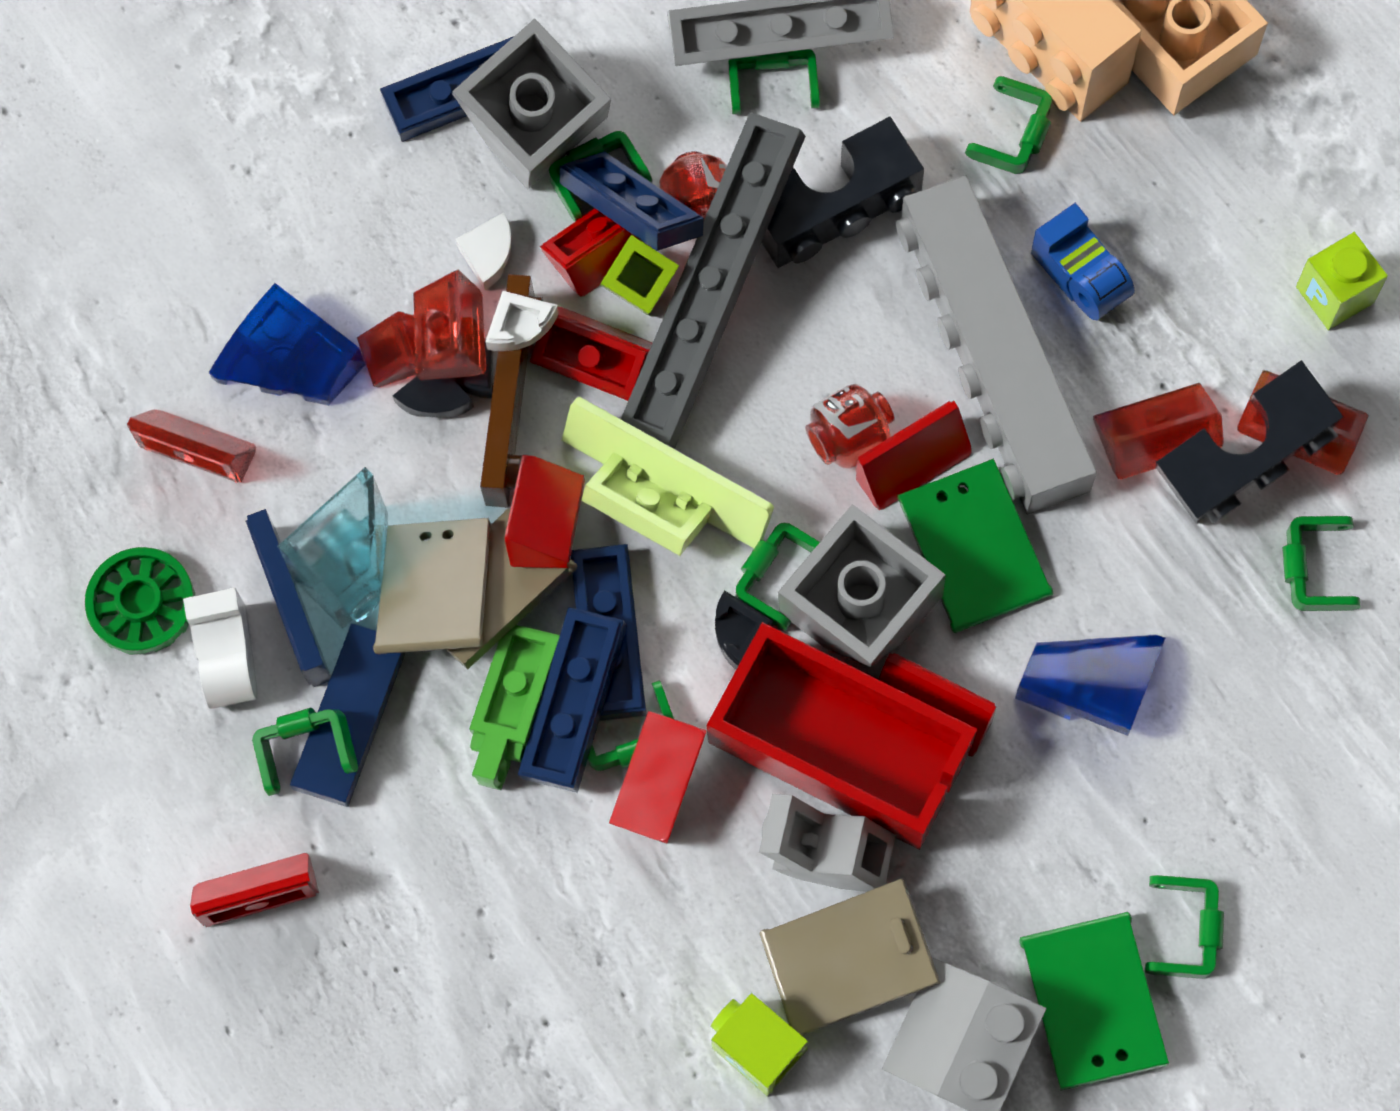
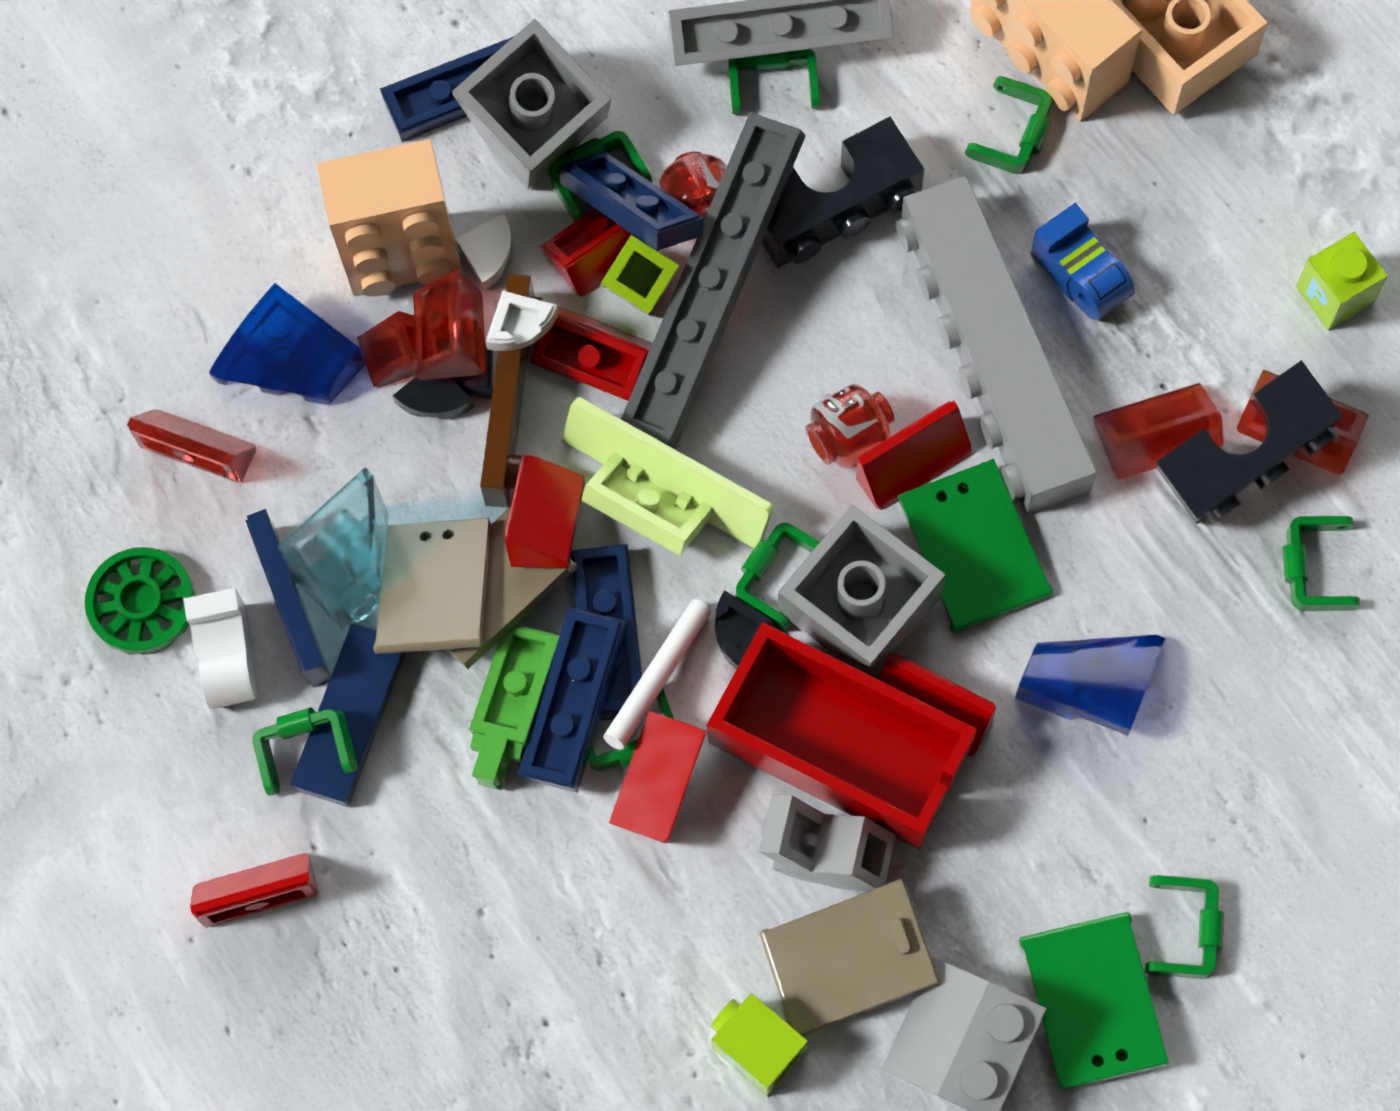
none -> light nougat brick [316,139,462,297]
none -> white bar [603,599,711,750]

